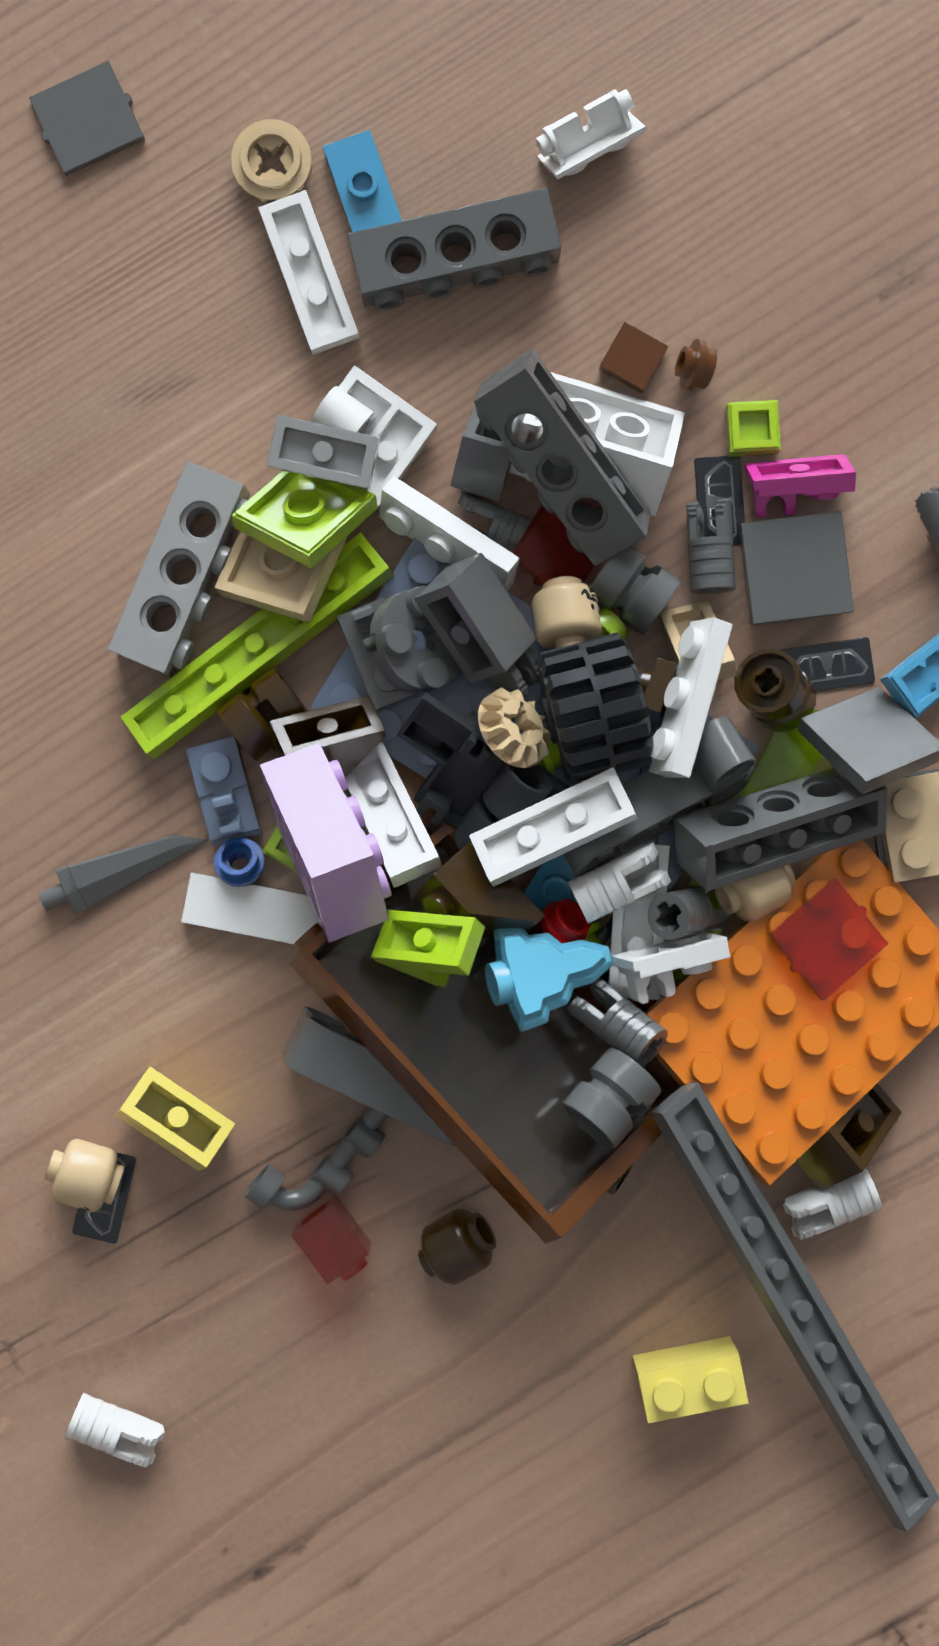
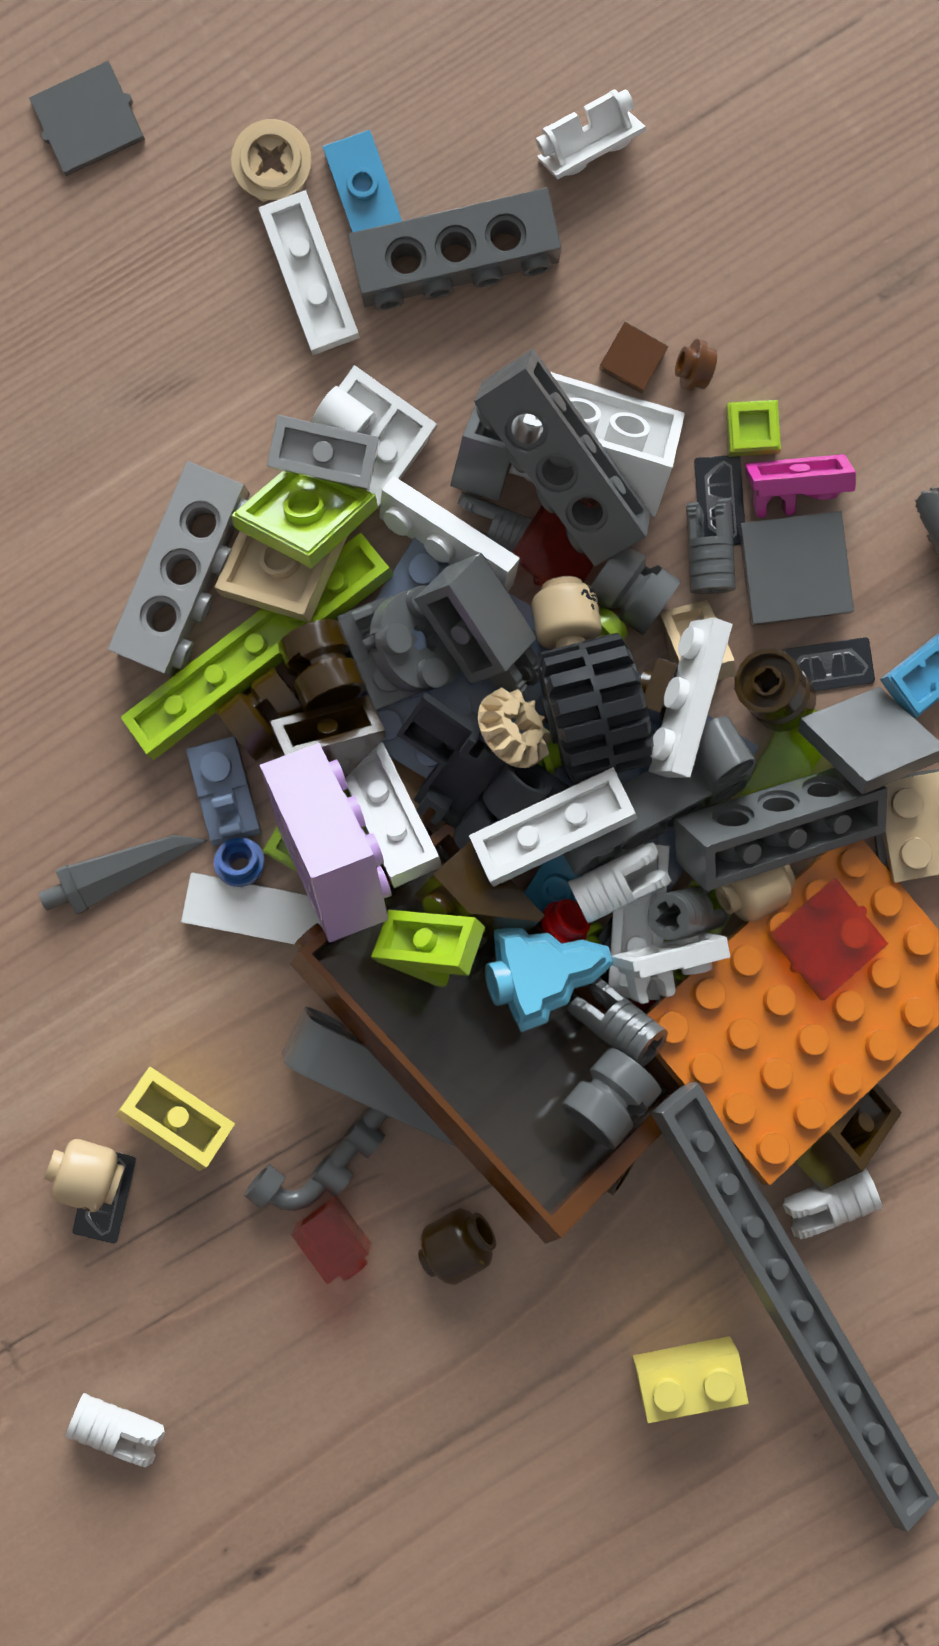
none -> dark brown wheel [278,619,366,712]

